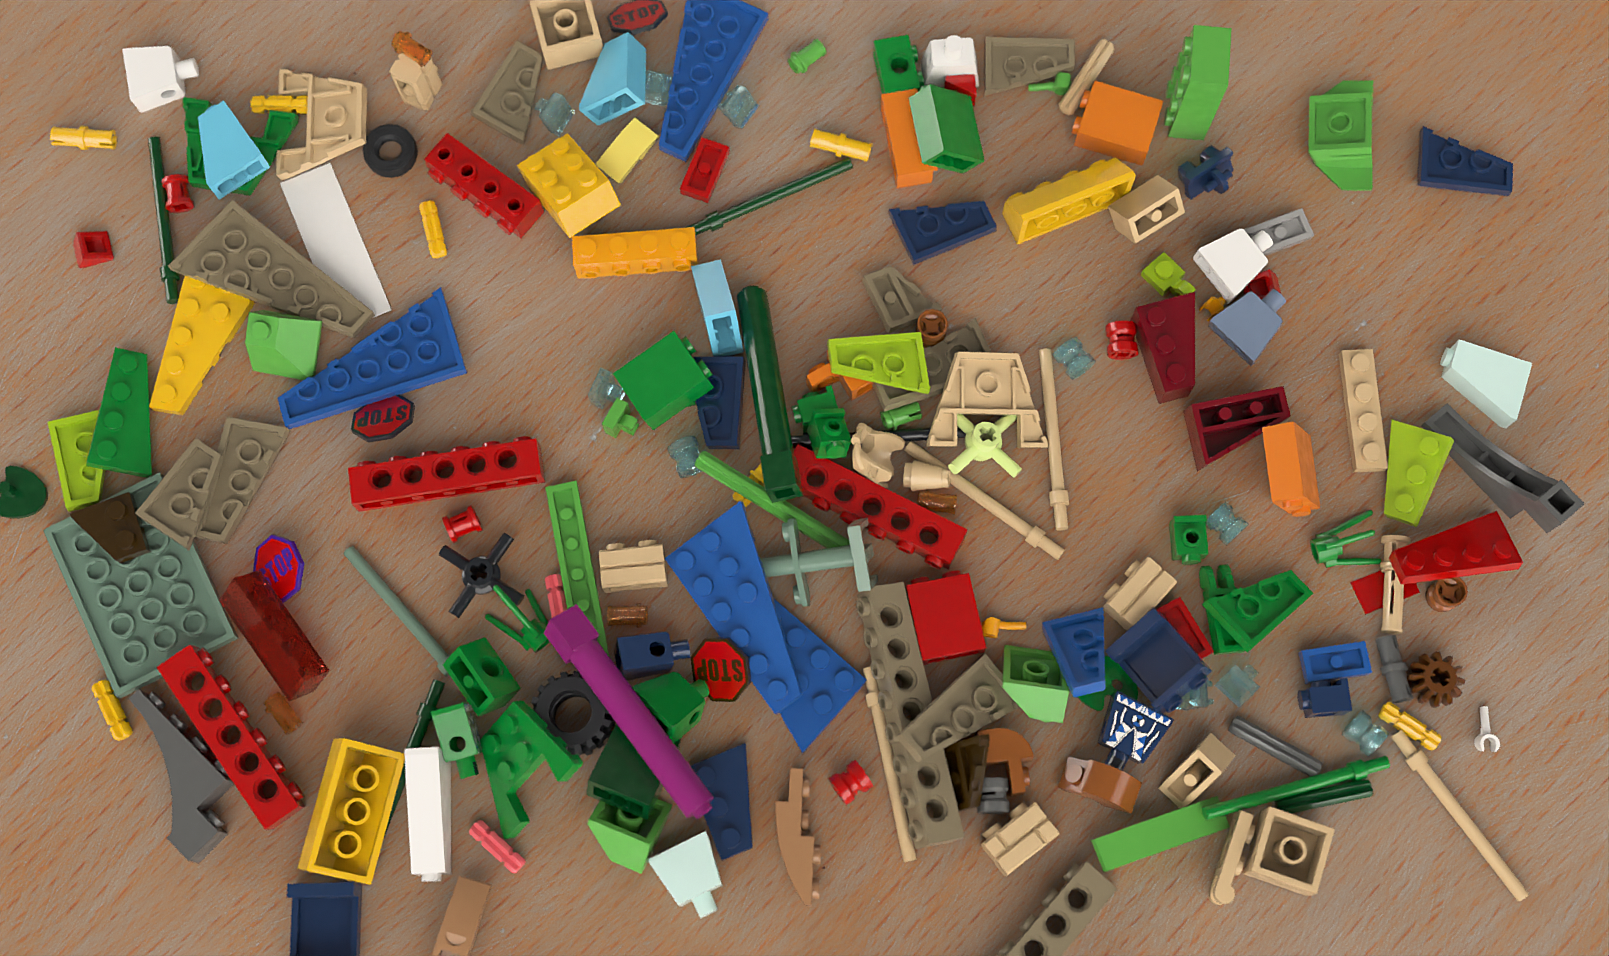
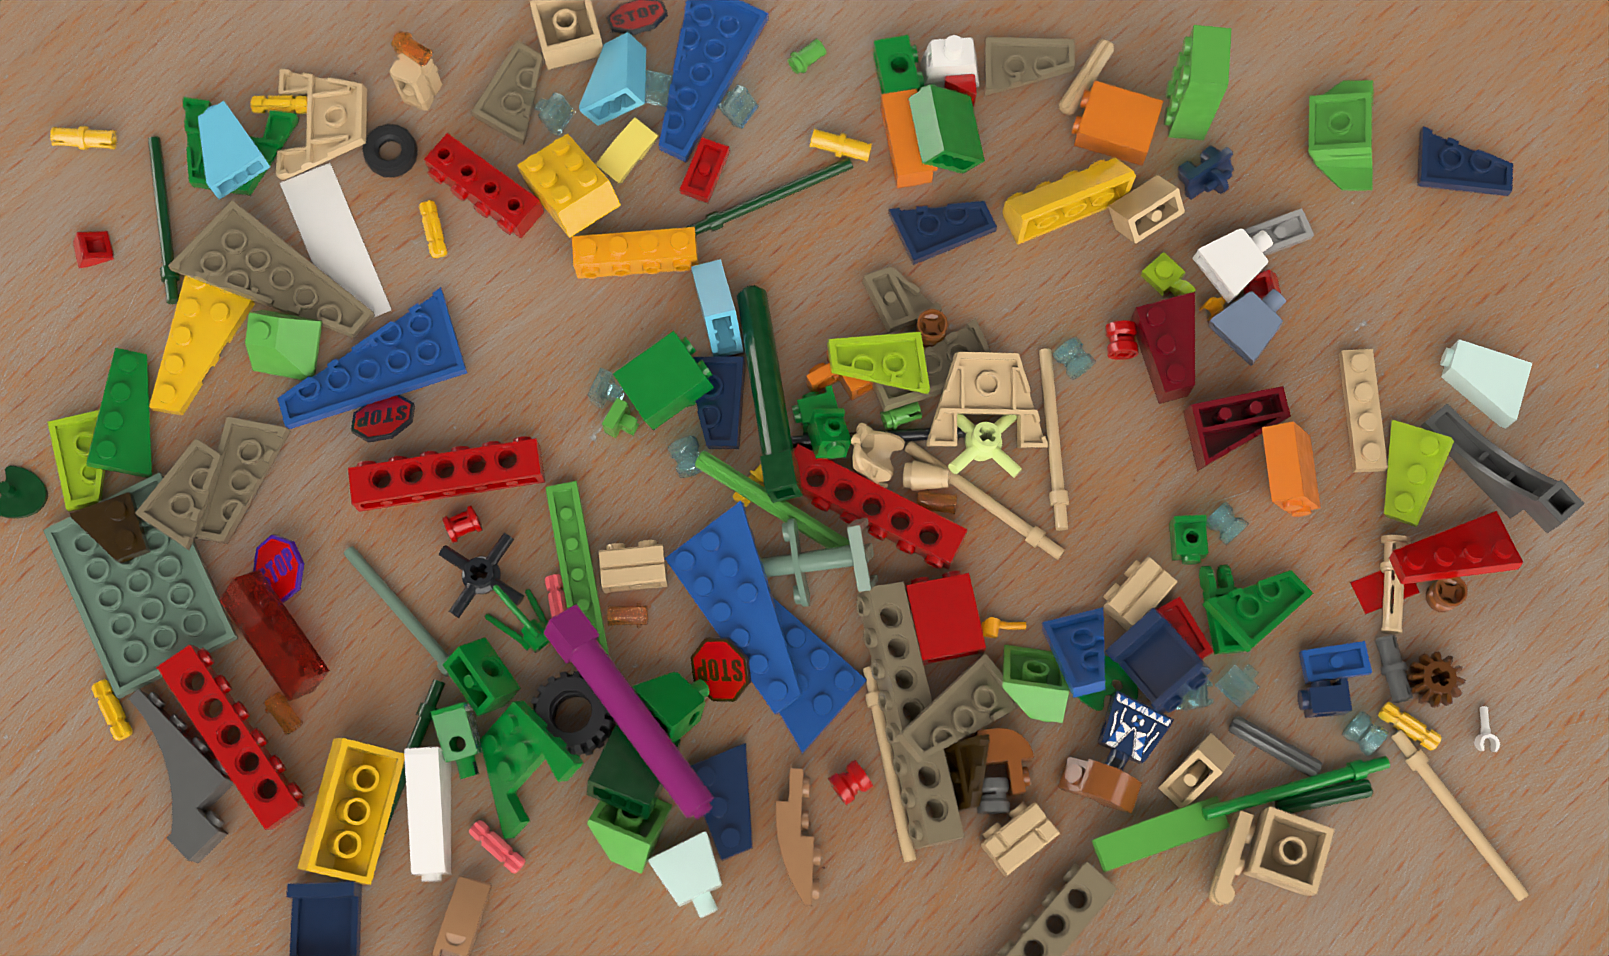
white torso [123,46,199,113] -> none
red bush [161,174,194,213] -> none
dark blue torso [614,631,690,681] -> none
bright green hand [1029,72,1071,96] -> none
green plant [1310,510,1382,568] -> none

